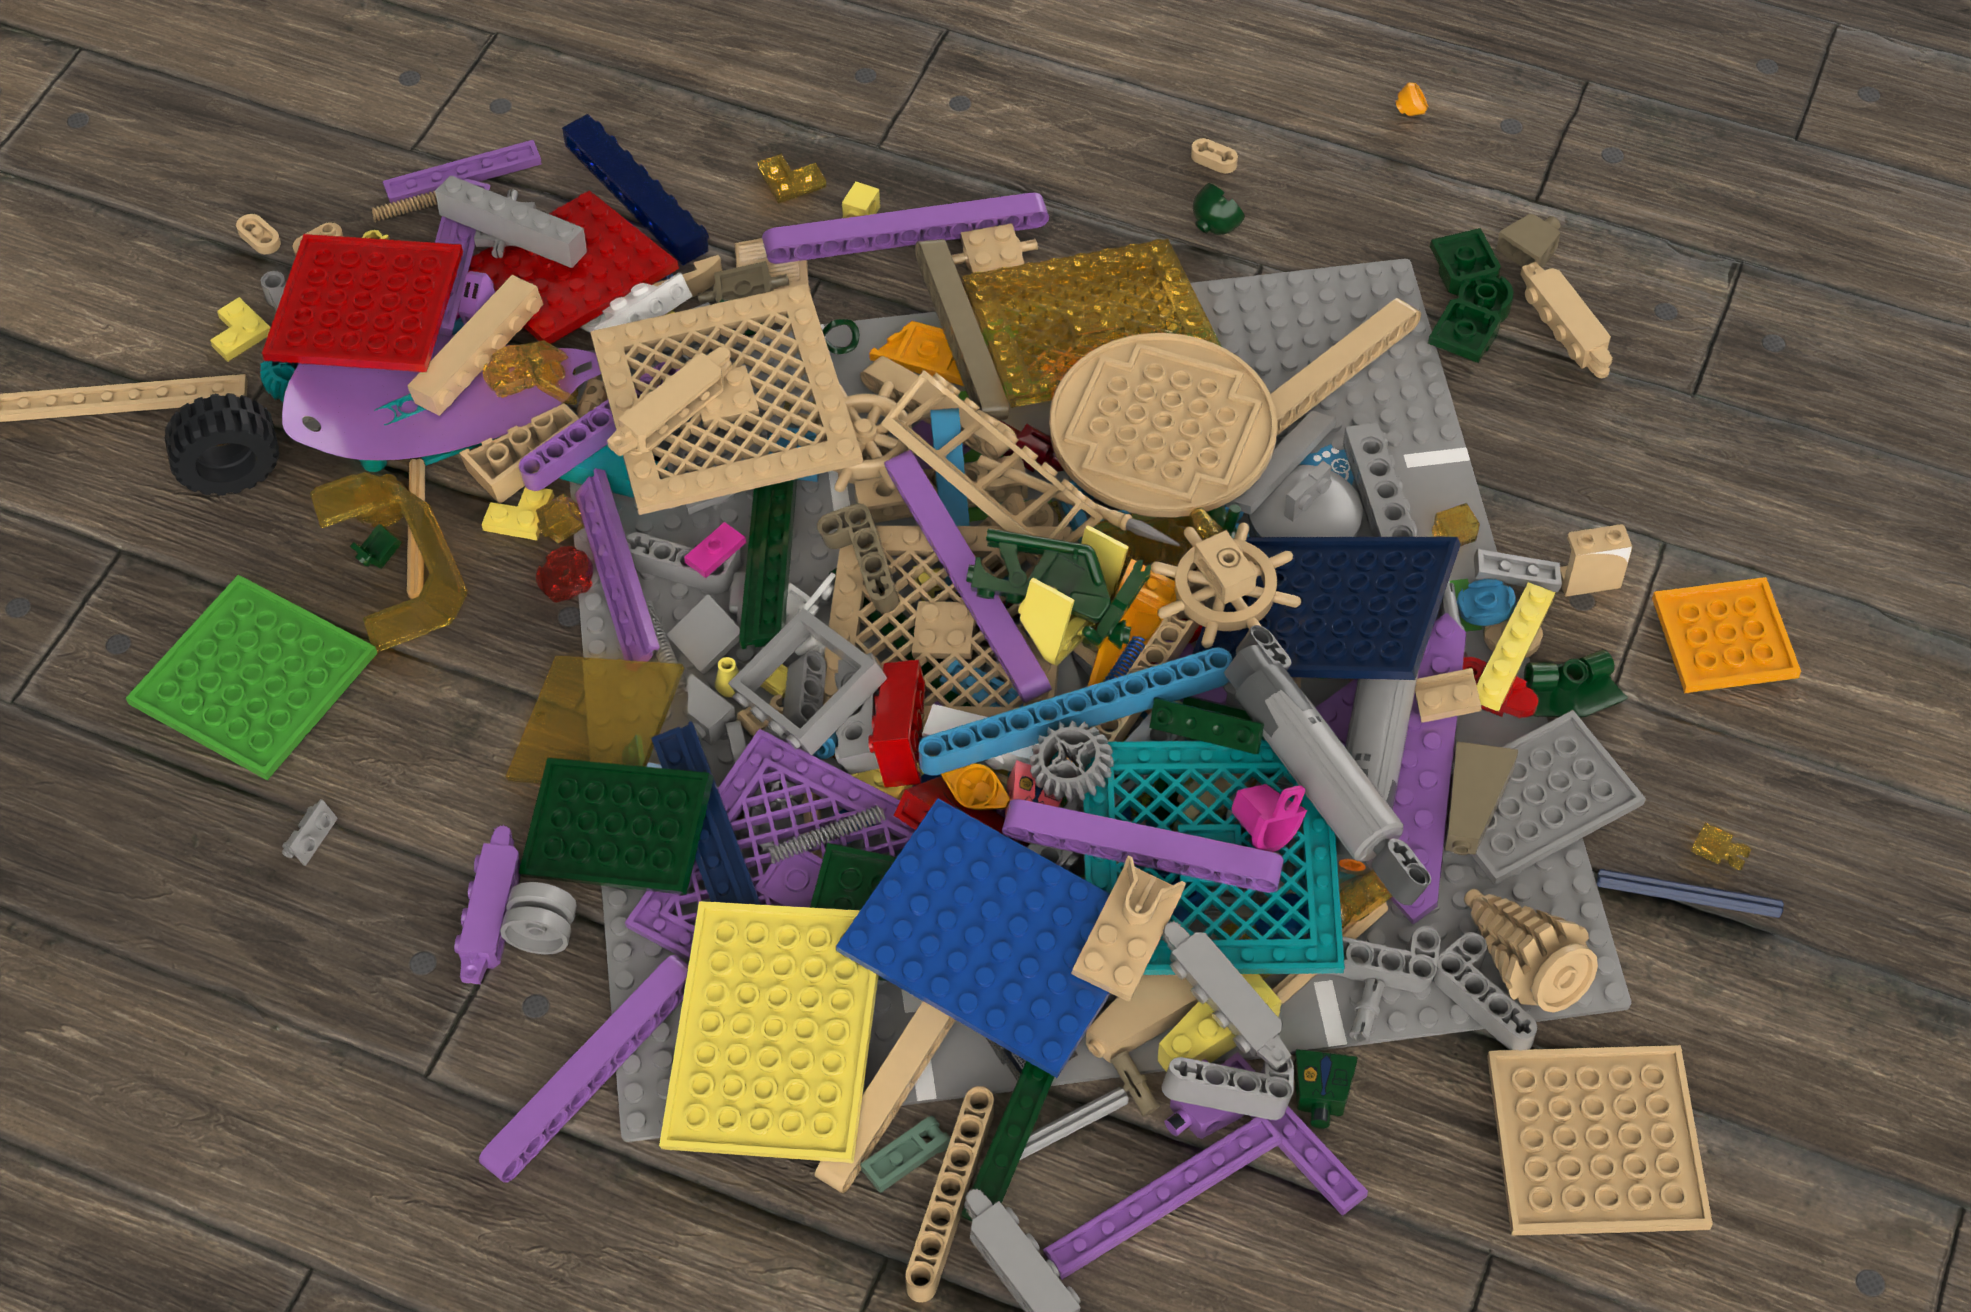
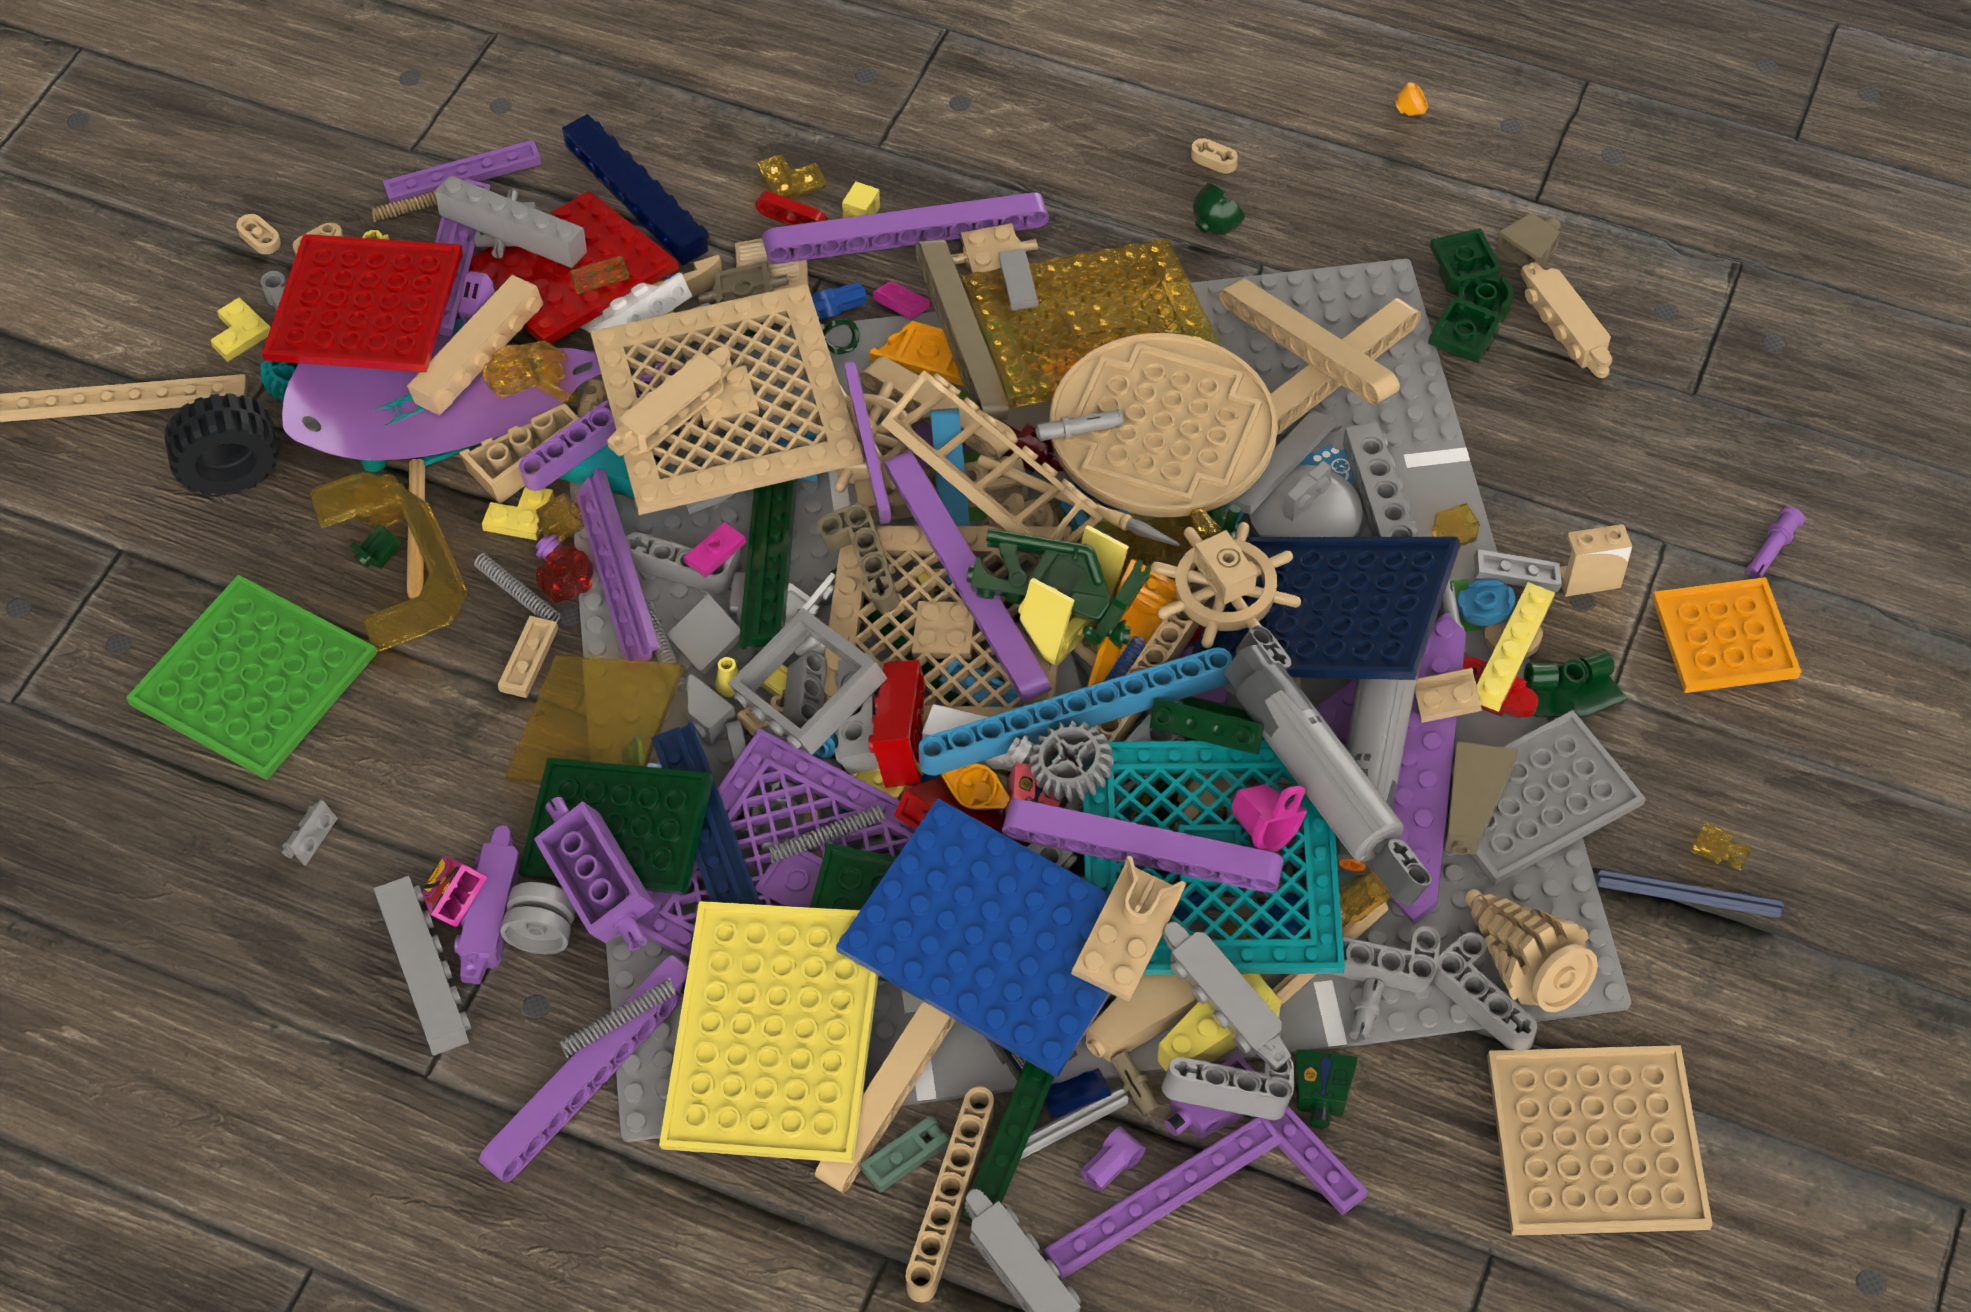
none -> light grey brick [373,876,471,1056]
none -> dark pink torso [422,855,488,928]
none -> light grey piece [474,553,561,622]
none -> tan plate [498,616,558,698]
none -> medium lavender brick [534,797,655,951]
none -> medium lavender plate [536,534,562,561]
none -> light grey piece [560,978,676,1058]
none -> clear orange tile [570,256,630,294]
none -> red beam [755,191,828,226]
none -> blue piece [787,282,867,321]
none -> medium lavender tile [844,361,891,524]
none -> dark pink plate [872,280,930,320]
none -> light grey tile [998,249,1038,310]
none -> light grey plate [1007,735,1034,764]
none -> light grey pin [1036,409,1123,442]
none -> clear blue plate [1043,1068,1111,1118]
none -> medium lavender piece [1080,1127,1146,1192]
none -> tan beam [1219,278,1400,405]
none -> medium lavender pin [1744,506,1805,579]

